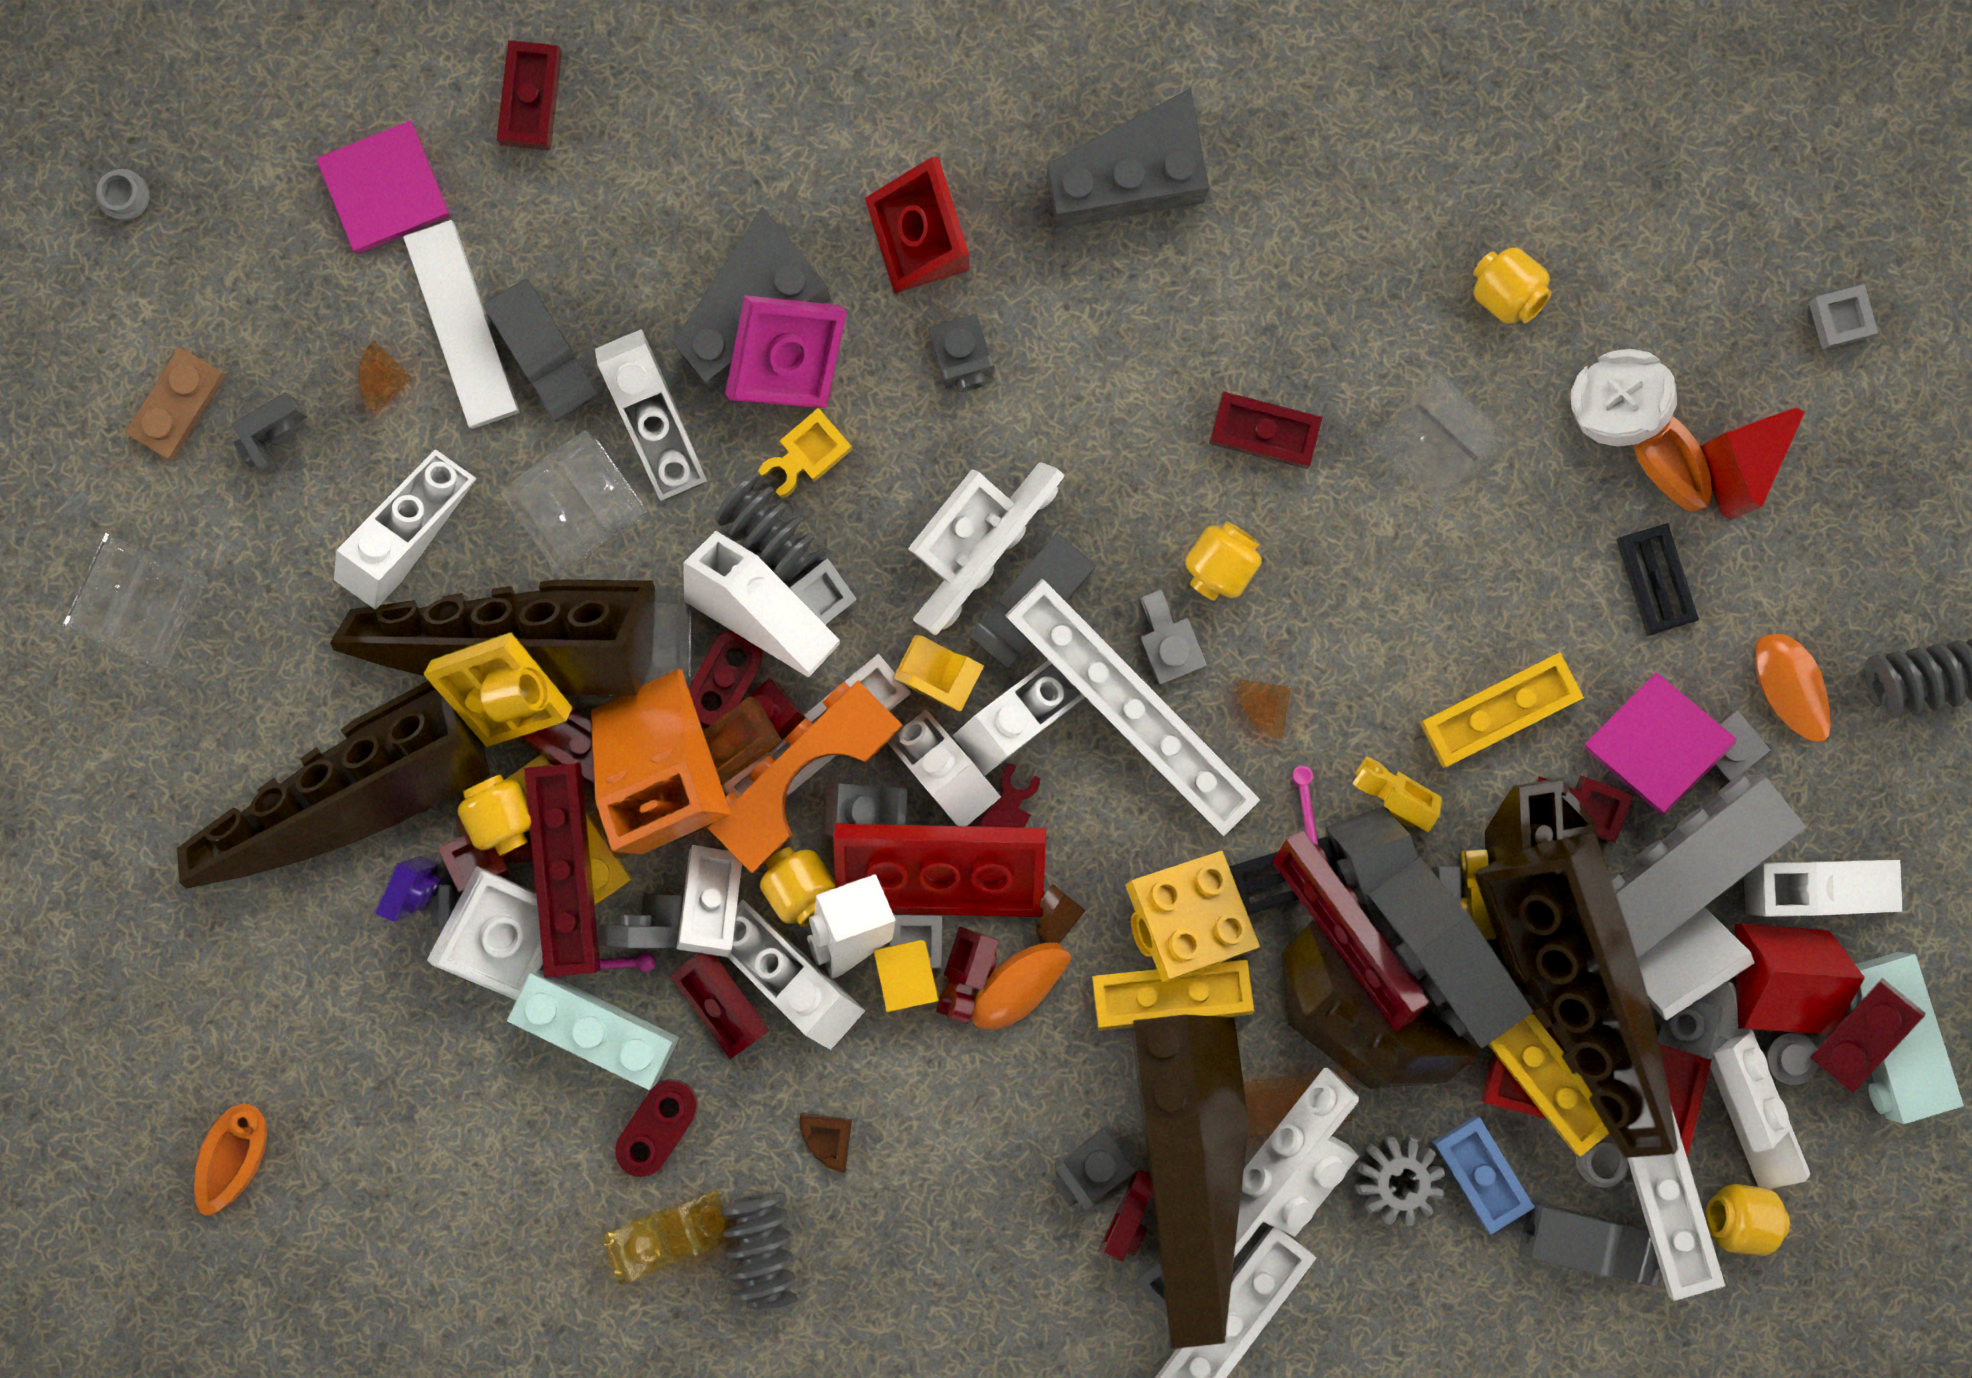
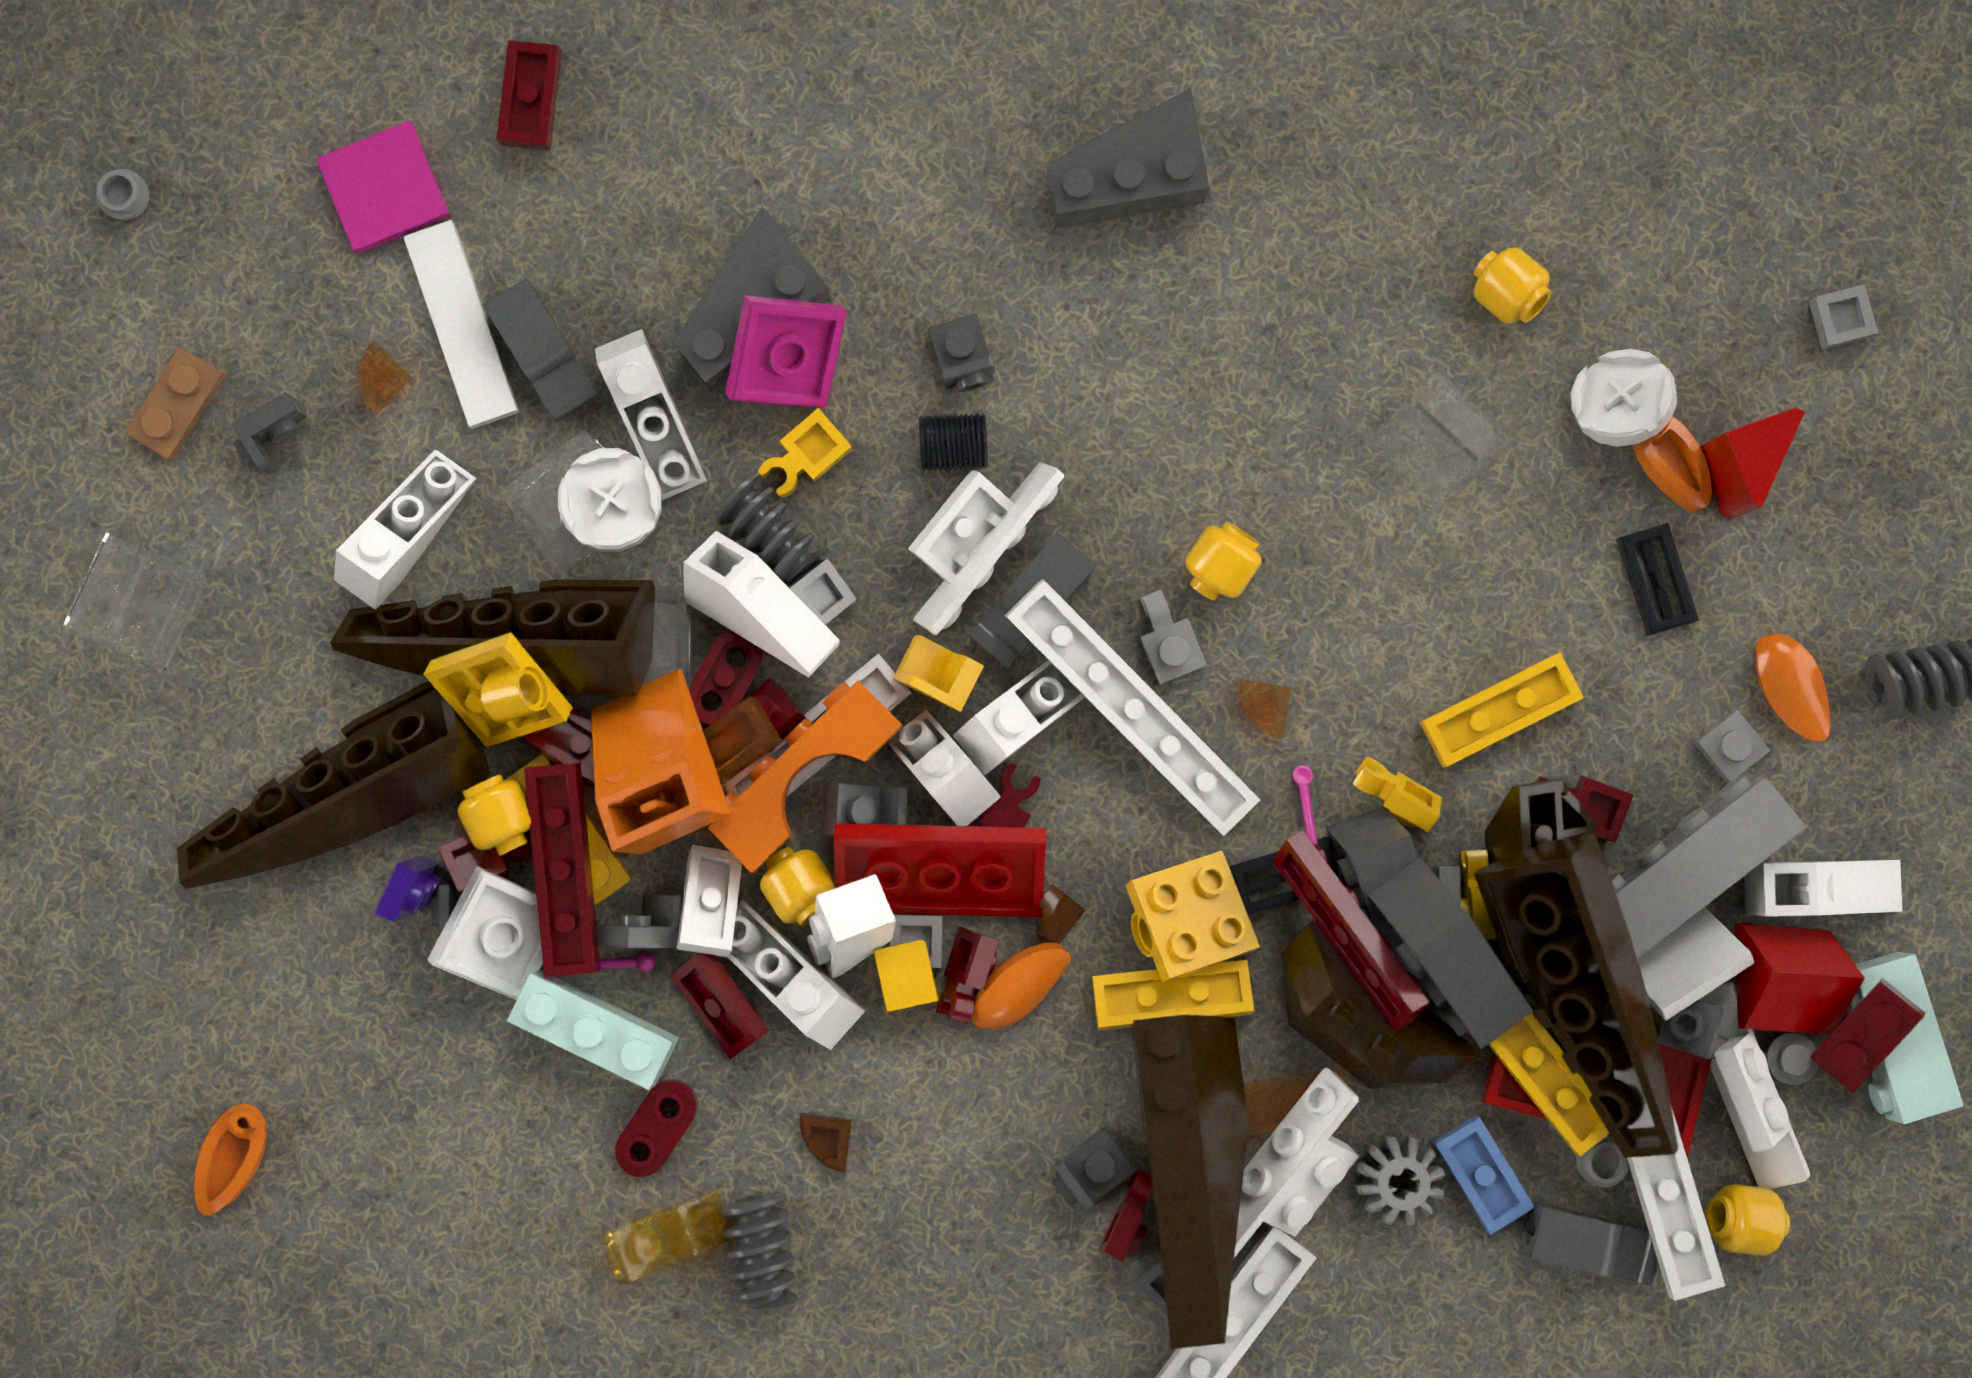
red slope [865,157,970,293] -> none
dark red plate [1209,391,1323,469] -> none
dark pink tile [1585,672,1737,817] -> none
none -> white tile [558,448,662,552]
none -> black piece [919,413,988,471]

